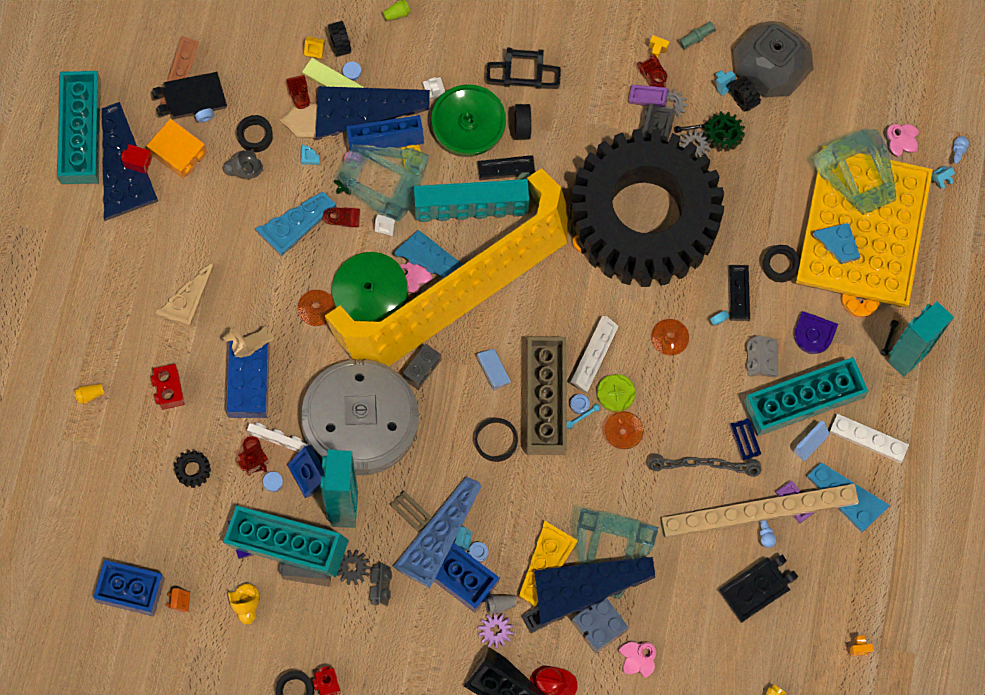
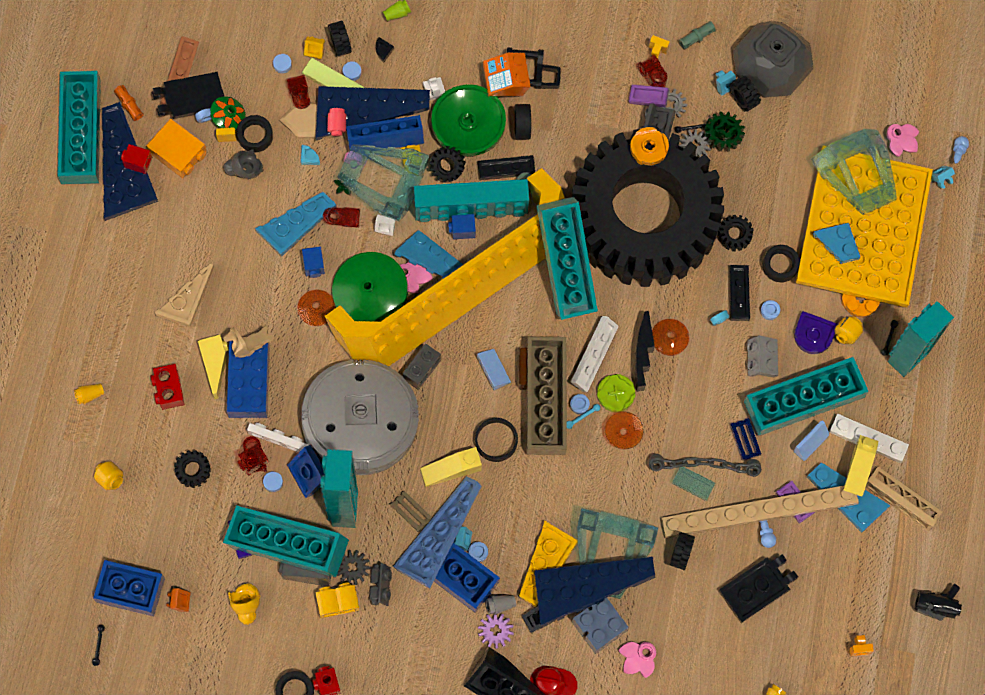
none -> black hinge [92,624,105,666]
none -> yellow head [94,461,124,490]
none -> orange pin [114,85,144,121]
none -> light yellow slope [198,335,229,399]
none -> green dish [210,96,246,130]
none -> yellow tile [216,128,237,142]
none -> light blue tile [273,54,292,73]
none -> blue brick [302,246,325,278]
none -> yellow brick [316,583,359,618]
none -> coral brick [327,108,346,136]
none -> black tile [376,37,394,62]
none -> light yellow slope [420,447,482,487]
none -> black tyre [430,146,466,182]
none -> blue brick [448,214,476,240]
none -> orange slope [483,53,531,96]
none -> reddish brown tile [519,348,527,390]
none -> teal brick [536,197,598,320]
none -> light orange plate [630,127,669,165]
none -> black slope [635,311,655,392]
none -> black tyre [670,532,695,570]
none -> clear light blue tile [672,467,715,501]
none -> black tyre [718,215,754,252]
none -> light blue tile [761,300,780,320]
none -> yellow head [834,316,863,345]
none -> light yellow slope [844,435,879,496]
none -> tan fence [866,467,942,531]
none -> black piece [914,584,962,621]

